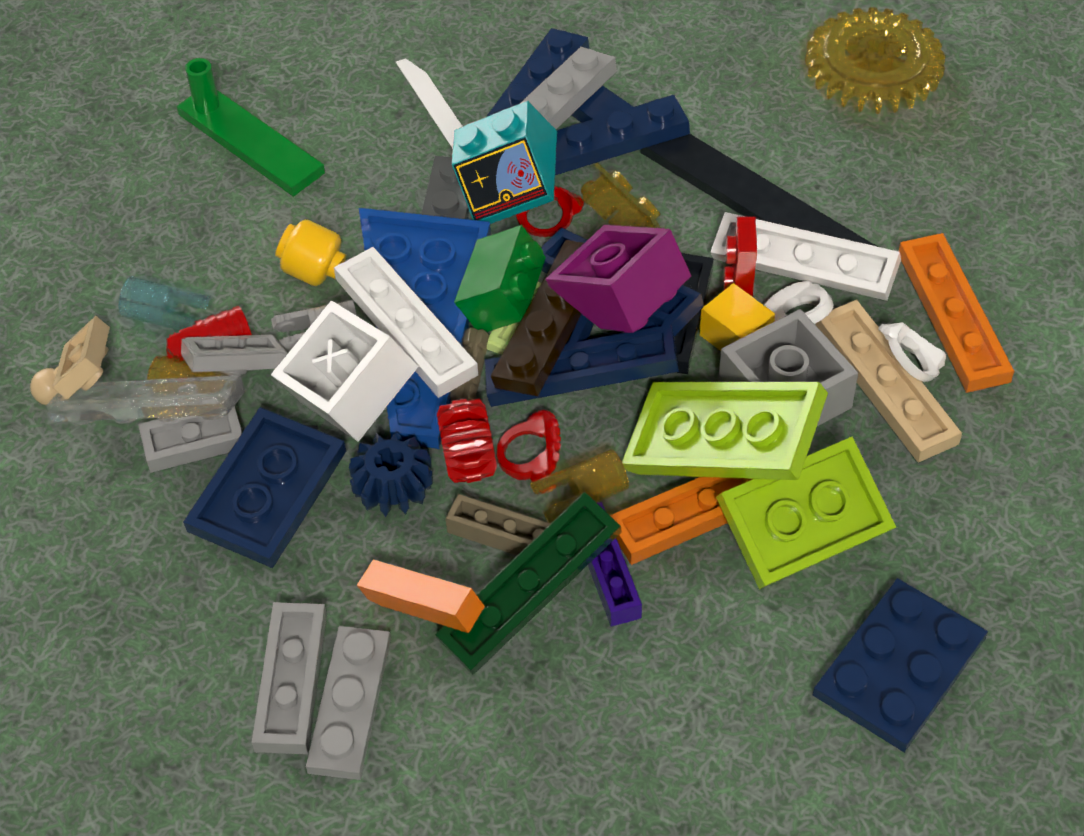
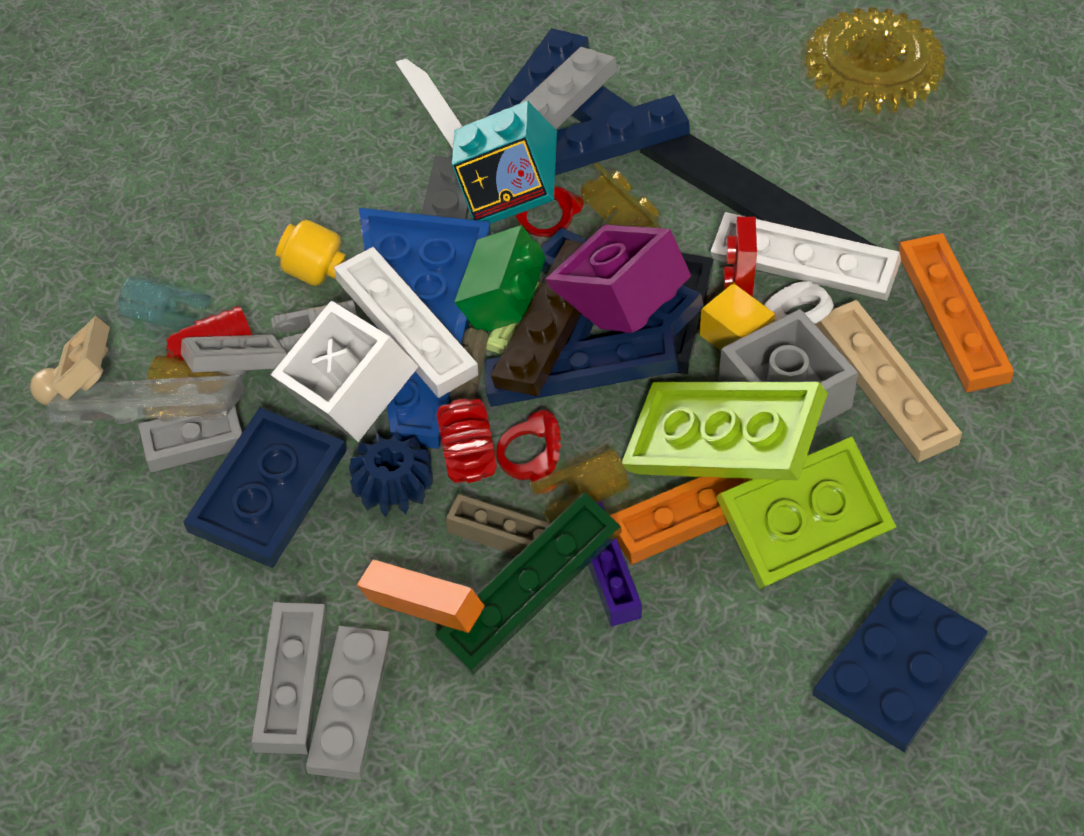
green piece [177,58,325,197] -> none
white piece [878,322,946,382] -> none

